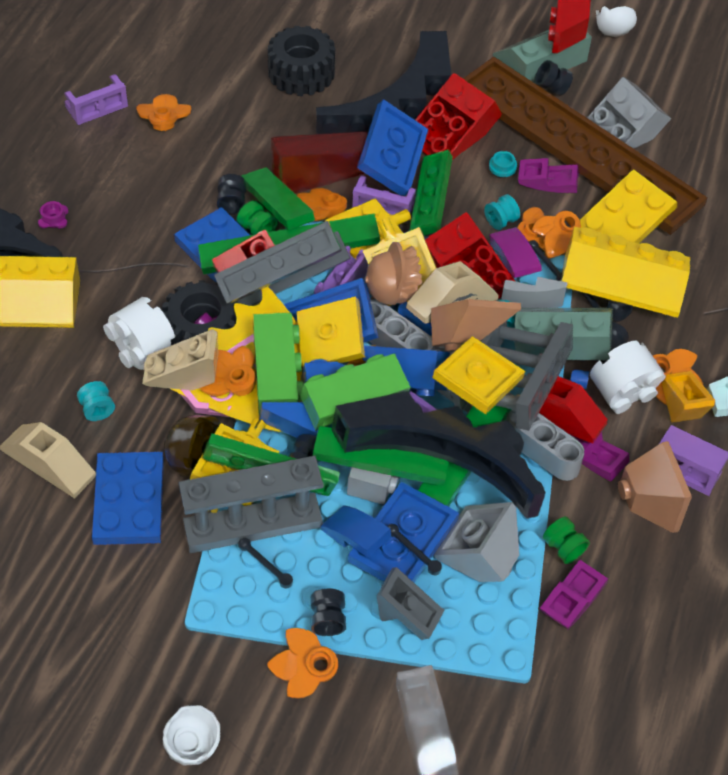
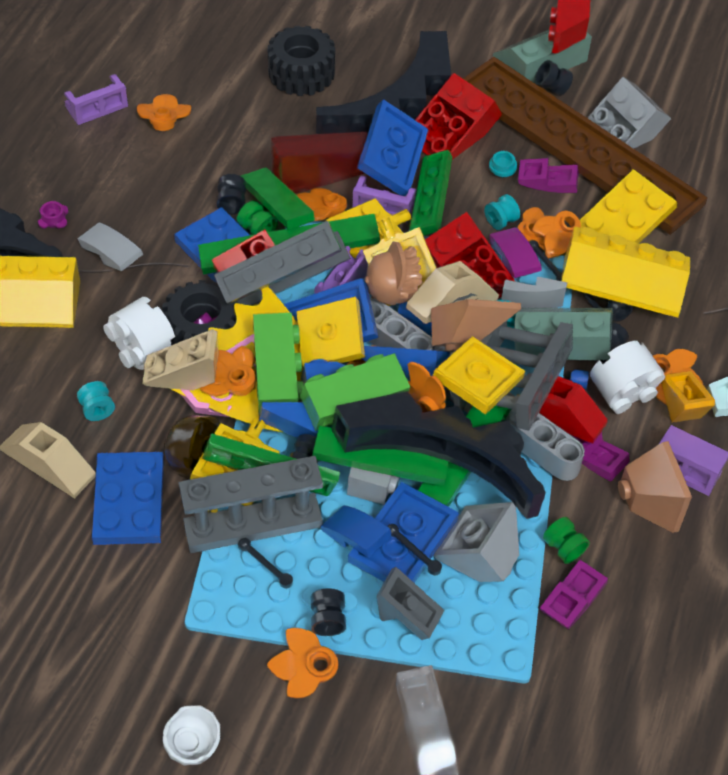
white hair [596,6,637,37] -> none
none -> light grey slope [77,222,143,271]
none -> orange plate [407,362,446,413]

